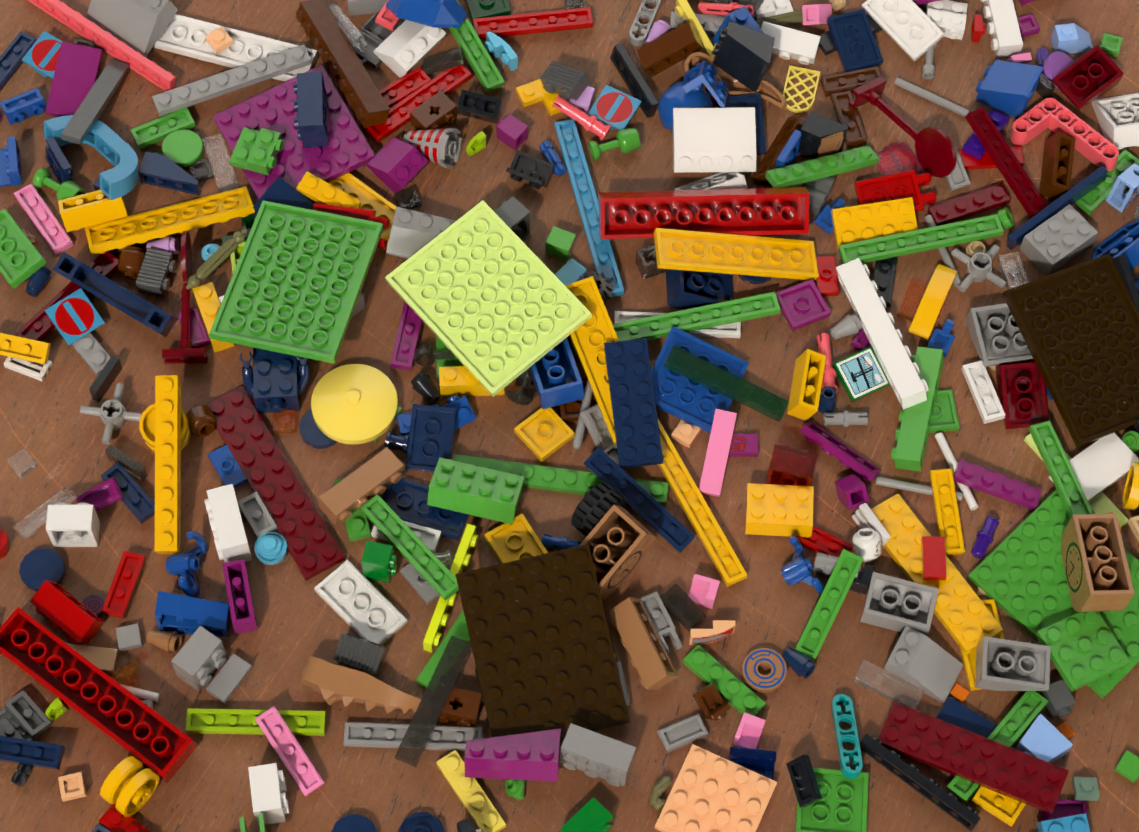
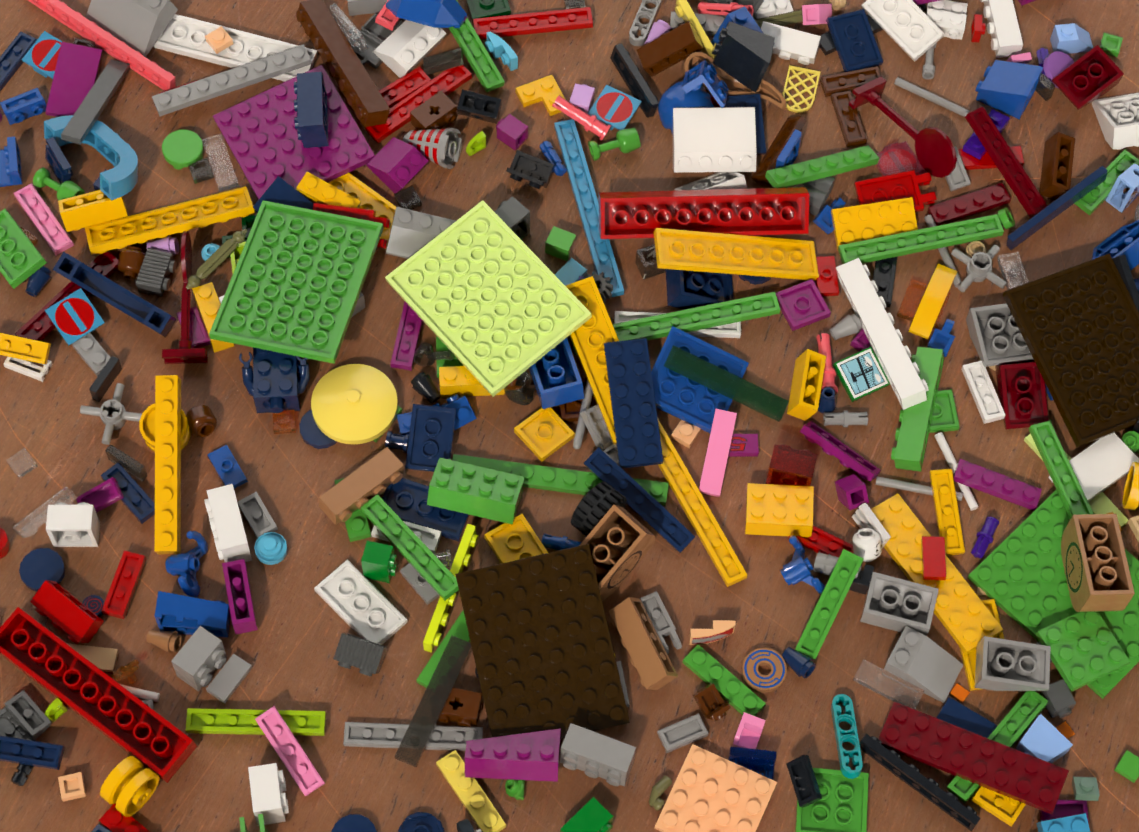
light grey tile [115,623,143,652] -> none
bright green plate [130,107,196,150] -> none
dark blue slope [138,152,201,196] -> none
dark red plate [205,386,345,581] -> none
bright green plate [229,127,284,176] -> none
medium nougat animal [299,656,424,714] -> none
dark grey brick [540,61,590,101] -> none
clear smoke plate [660,584,706,632] -> none
bright pink panel [687,574,720,609] -> none
black slope [799,111,848,159] -> none
coral beam [1010,98,1119,172] -> none
magenta tile [1017,14,1040,38] -> none
light grey brick [1020,204,1098,276] -> none

